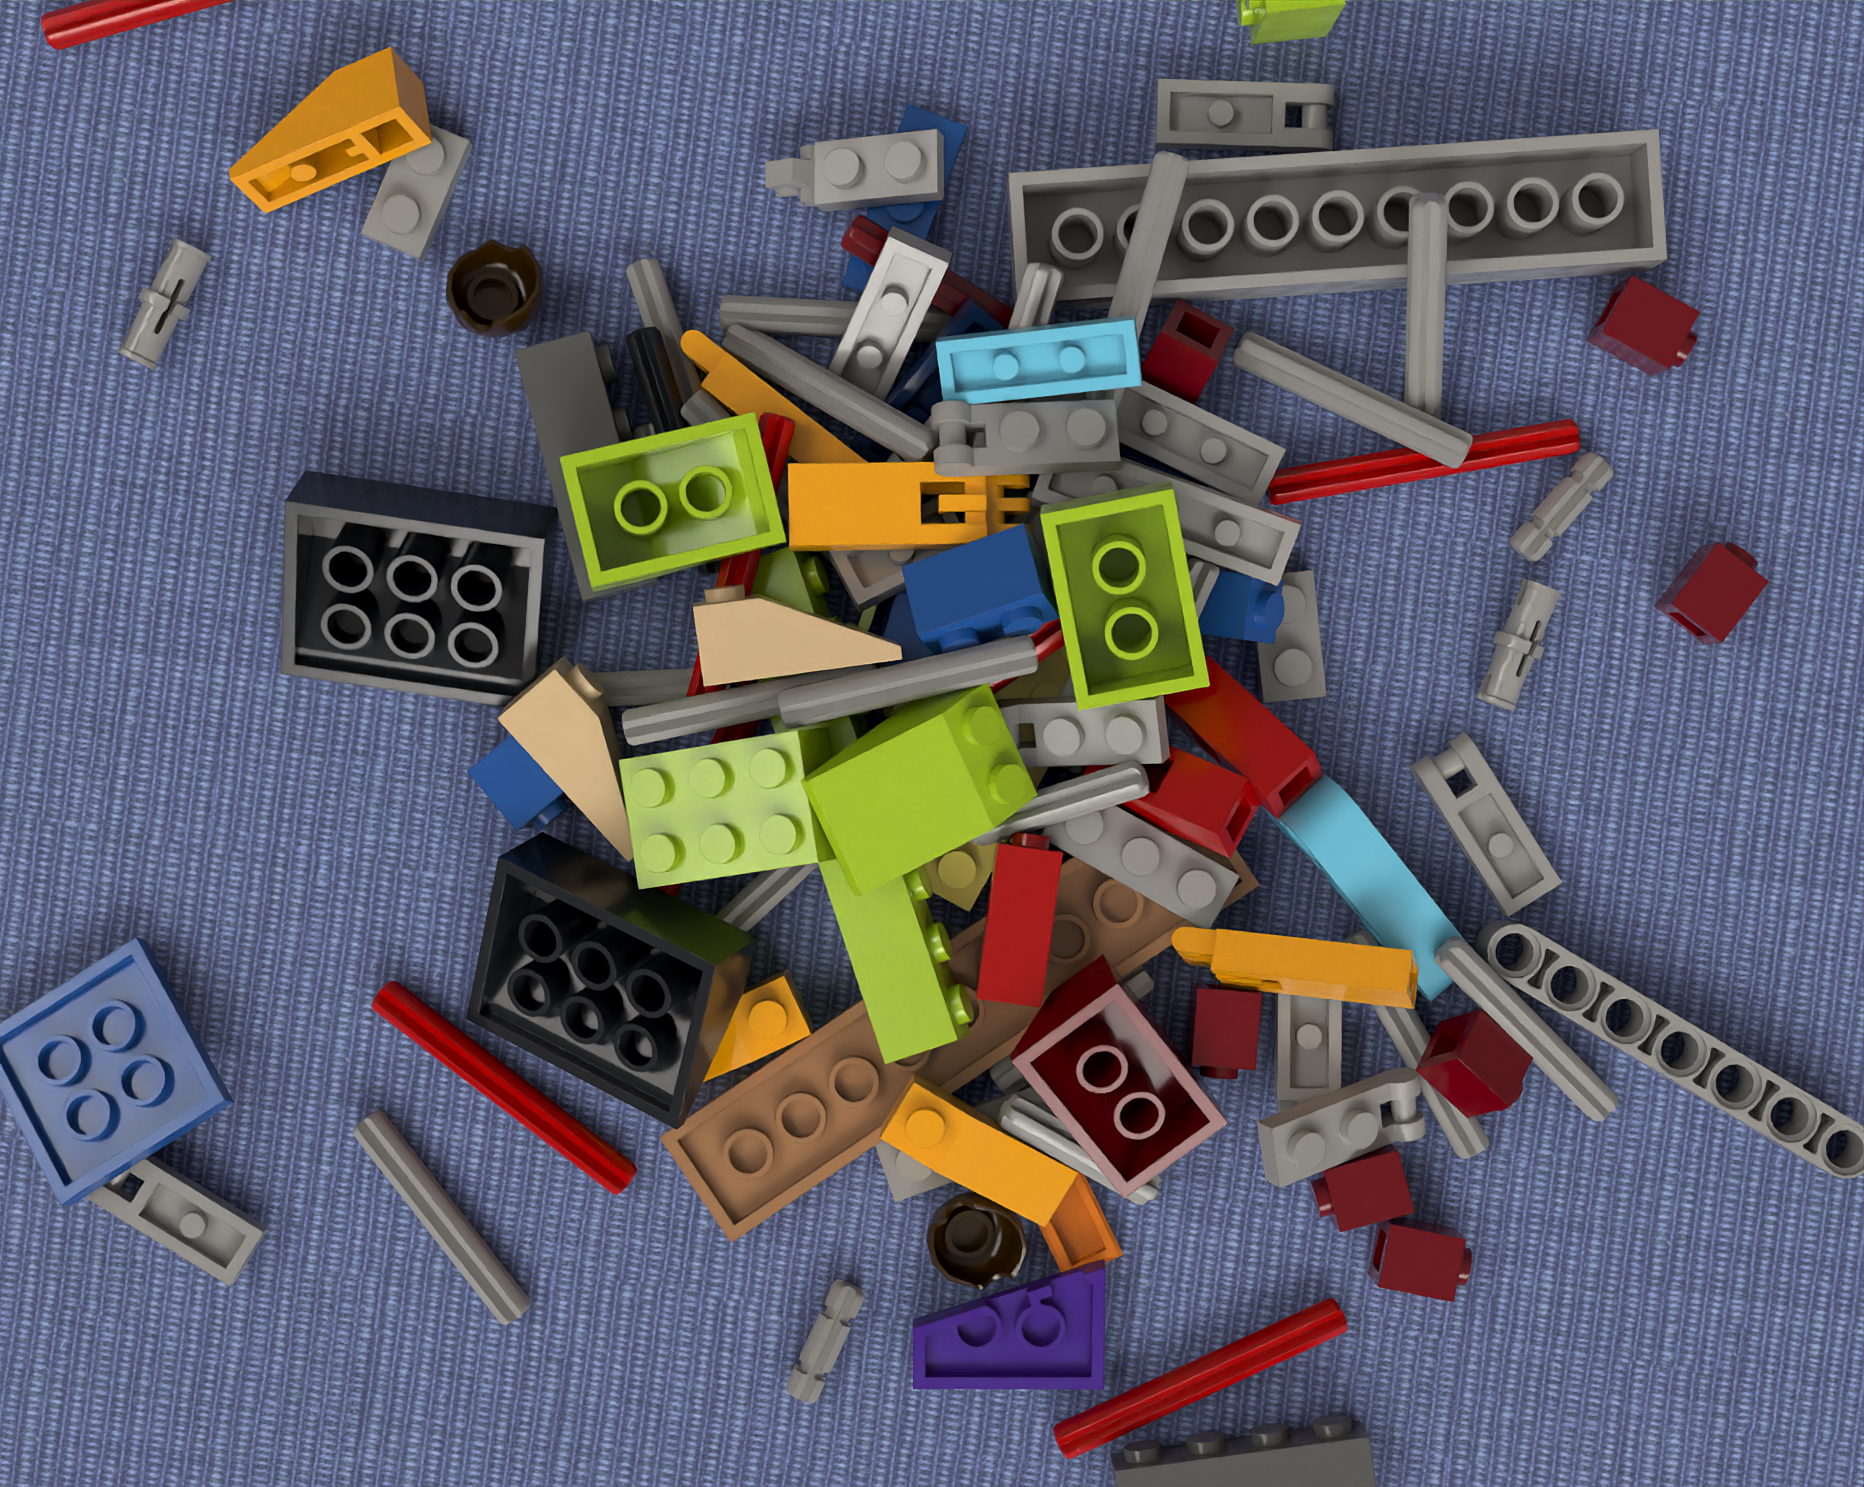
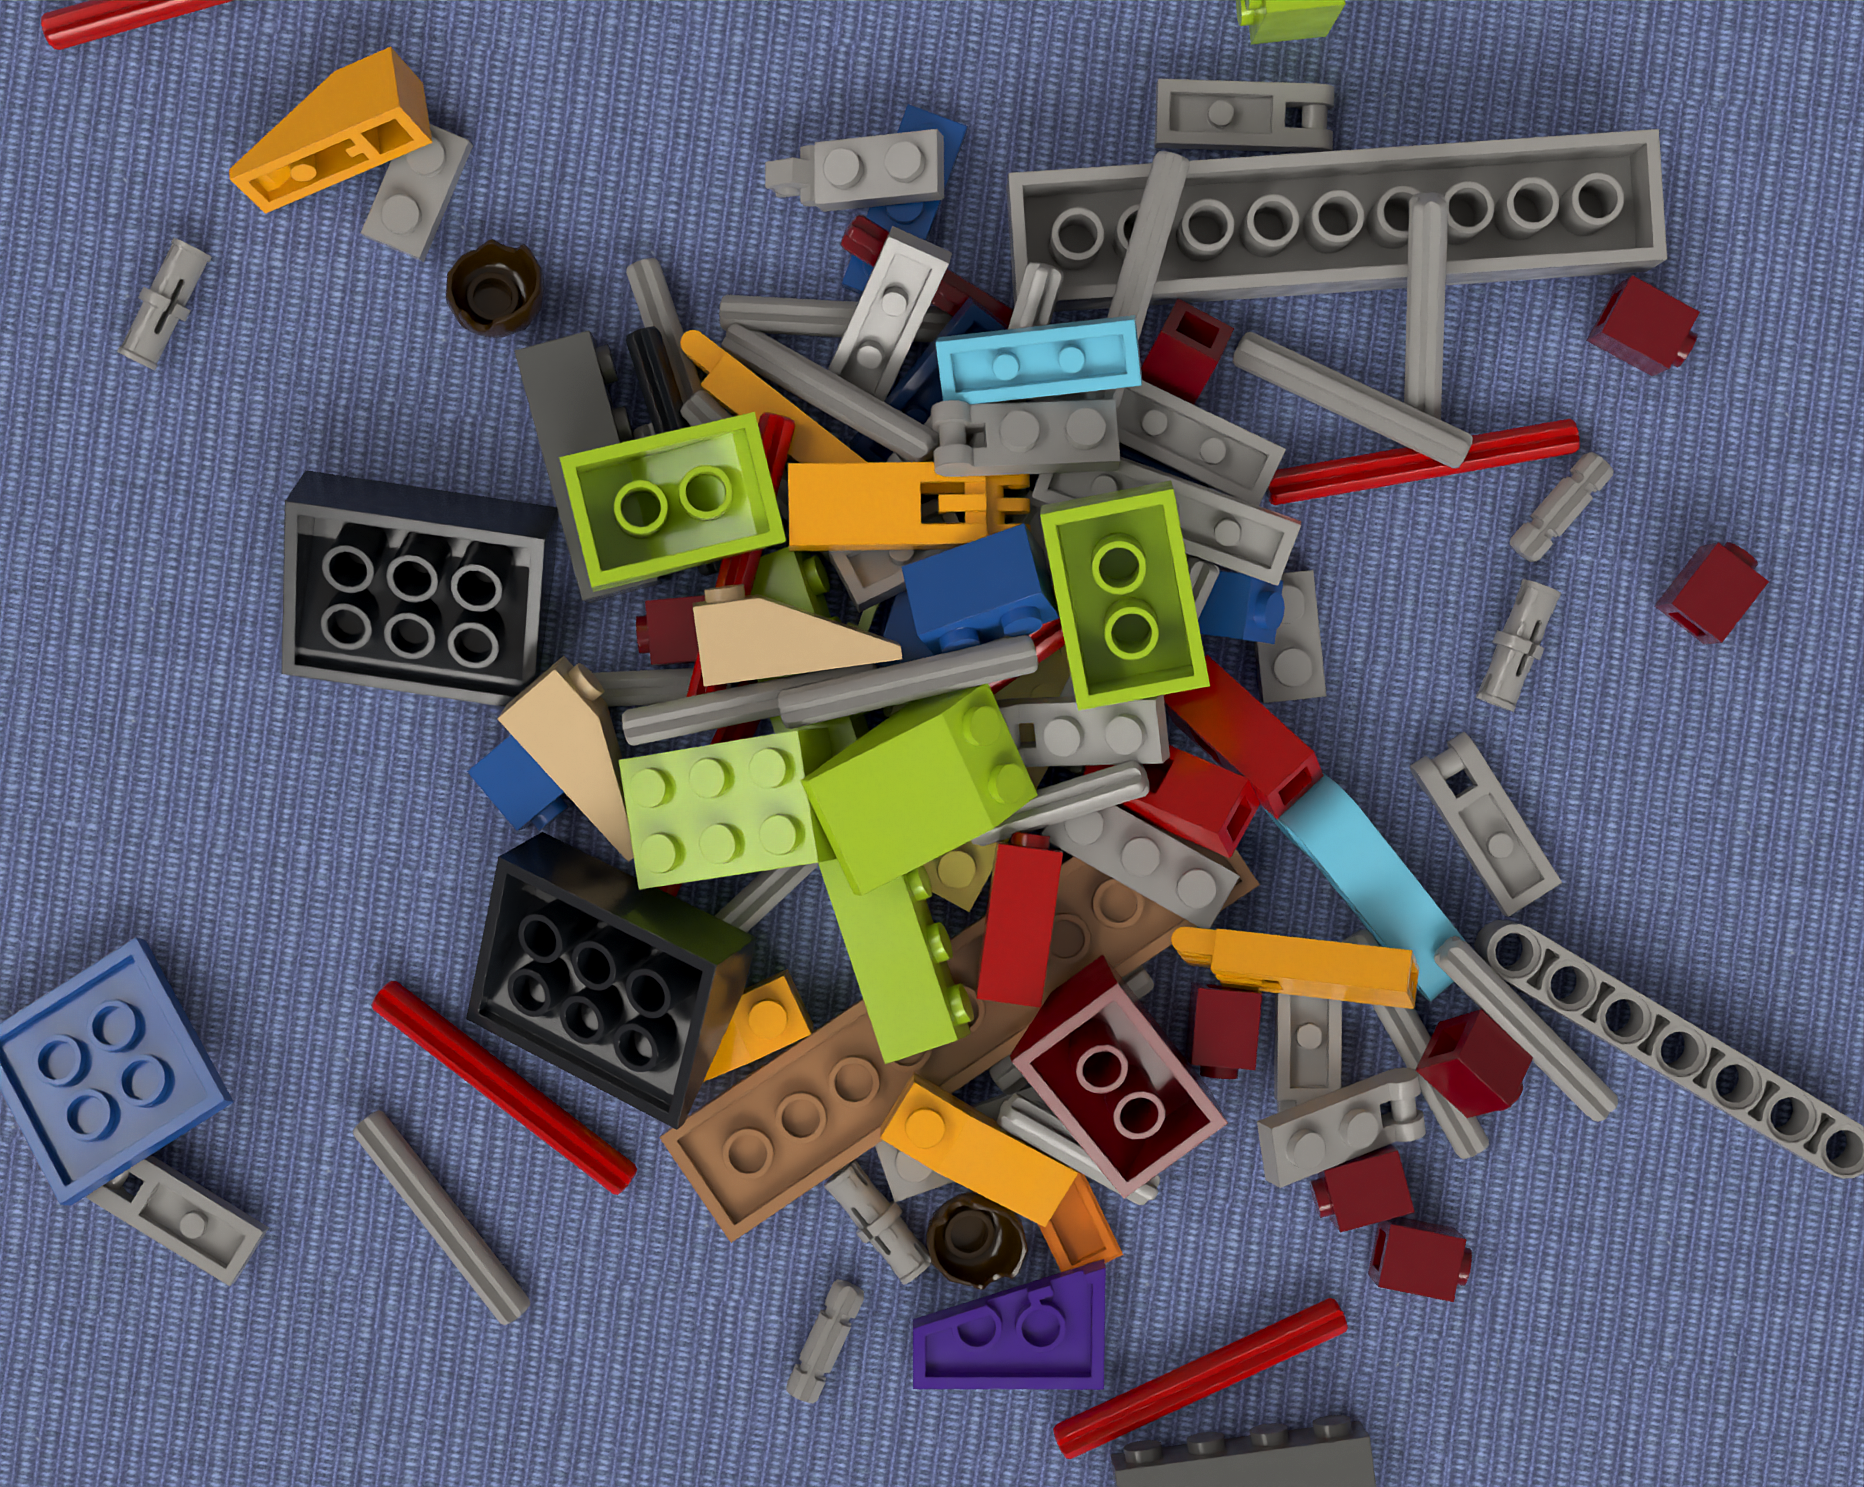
none -> dark red brick [636,595,706,666]
none -> light grey pin [824,1160,931,1285]

